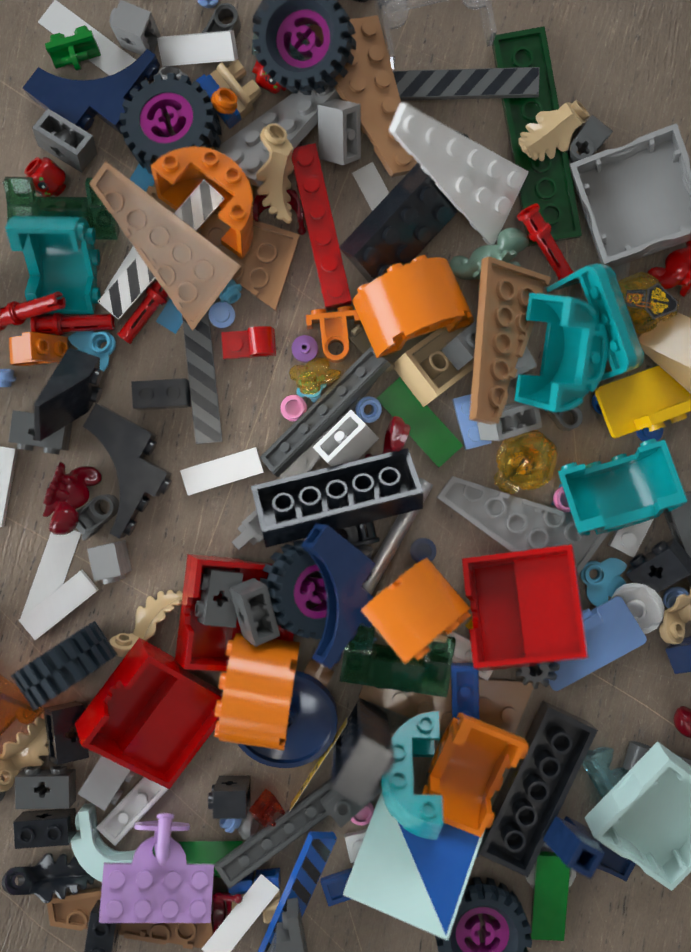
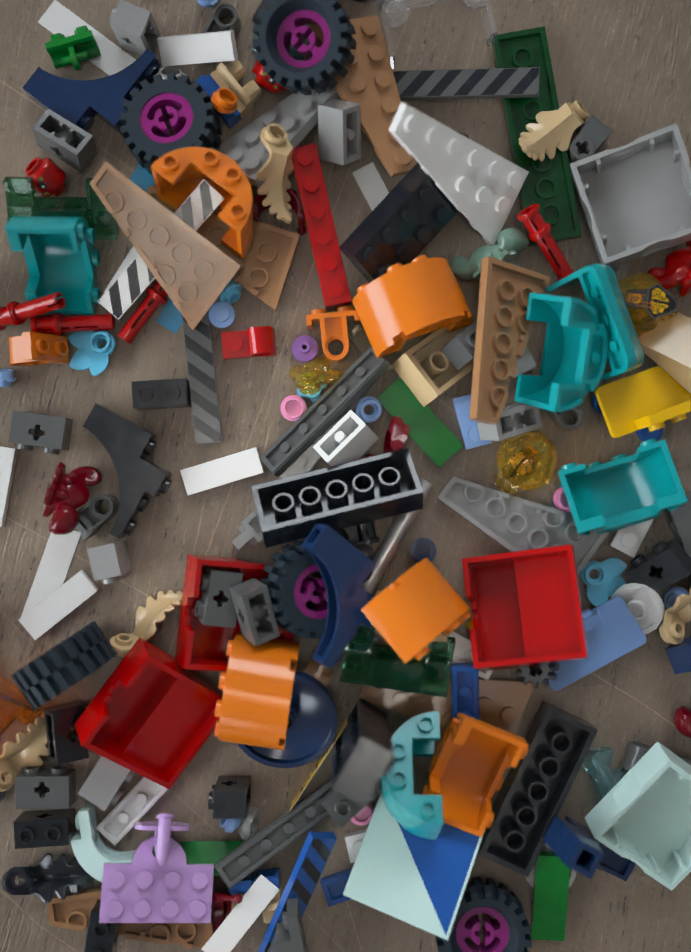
black slope [34,348,103,441] -> none
clear red tile [249,789,285,827] -> none

